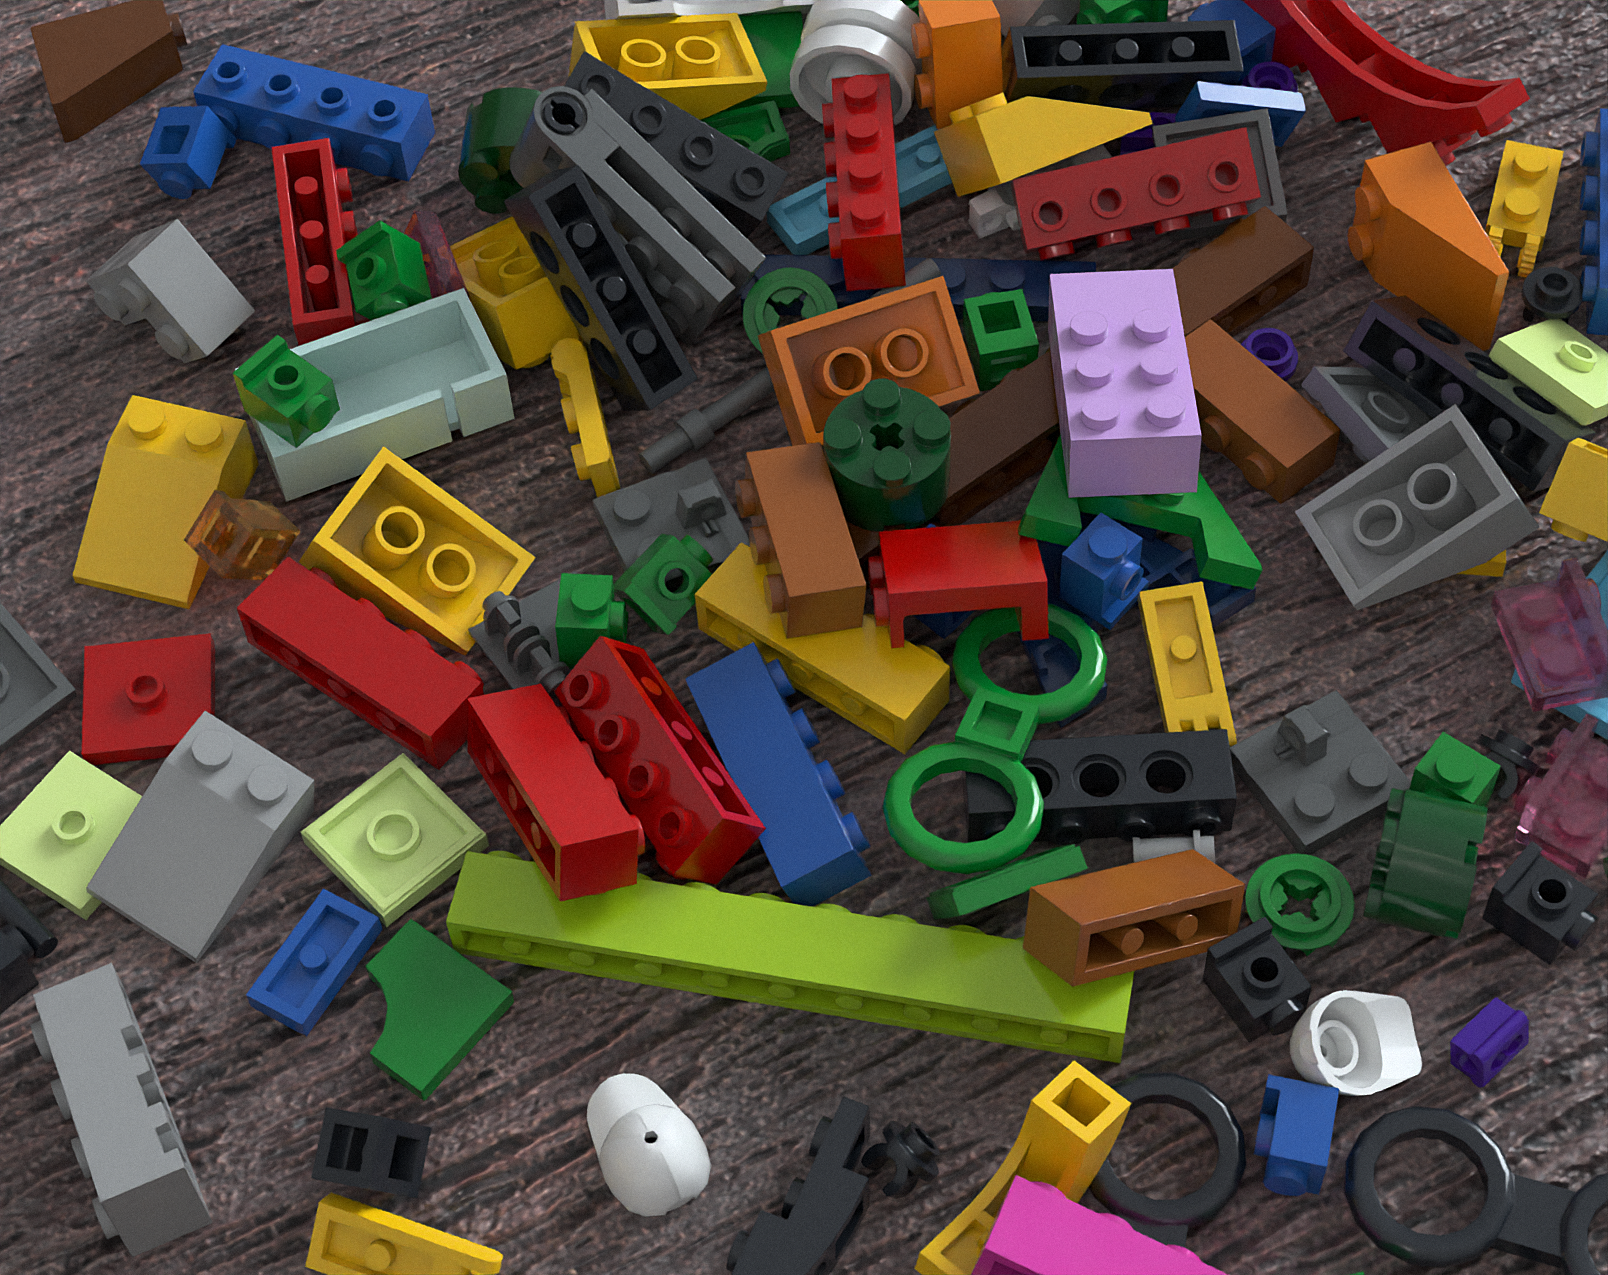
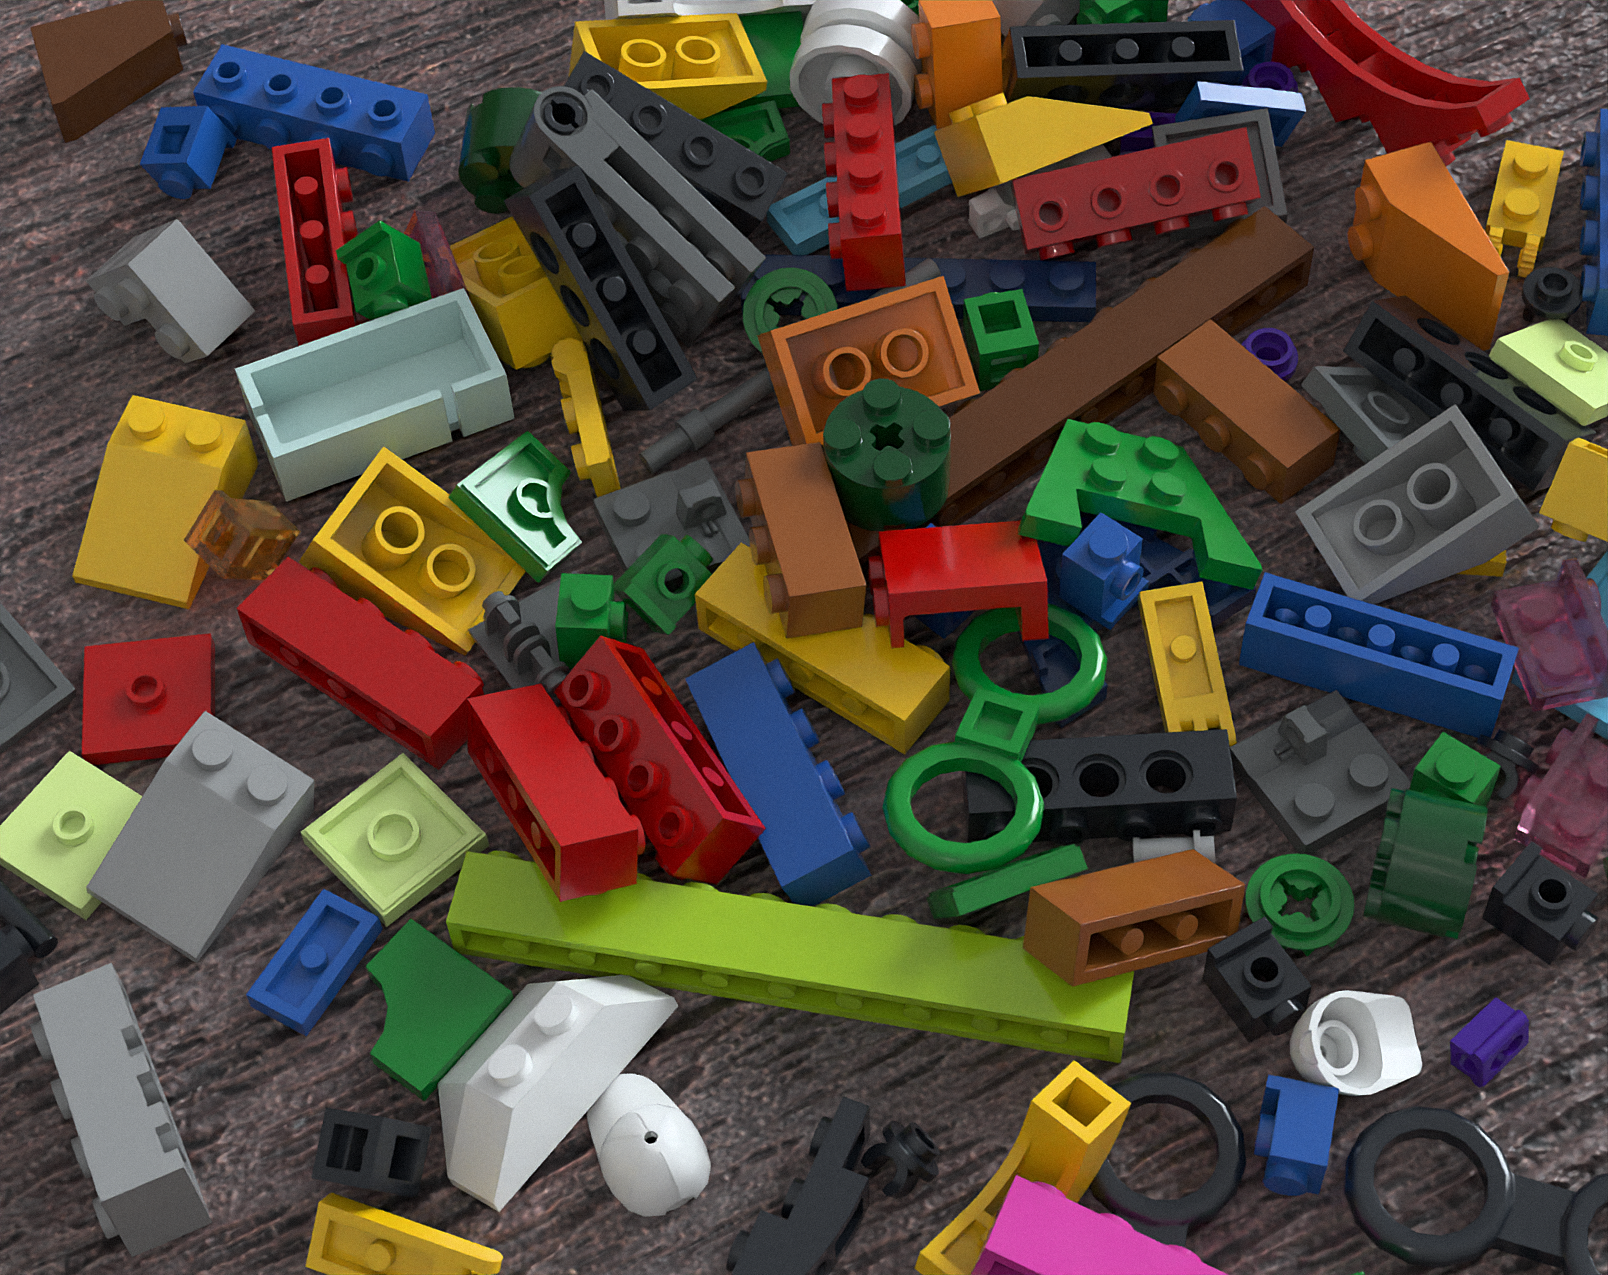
green brick [233,335,340,448] -> none
lavender brick [1048,269,1202,498] -> none
none -> white wedge [438,975,678,1212]
none -> green tile [448,430,582,583]
none -> blue brick [1239,572,1519,738]

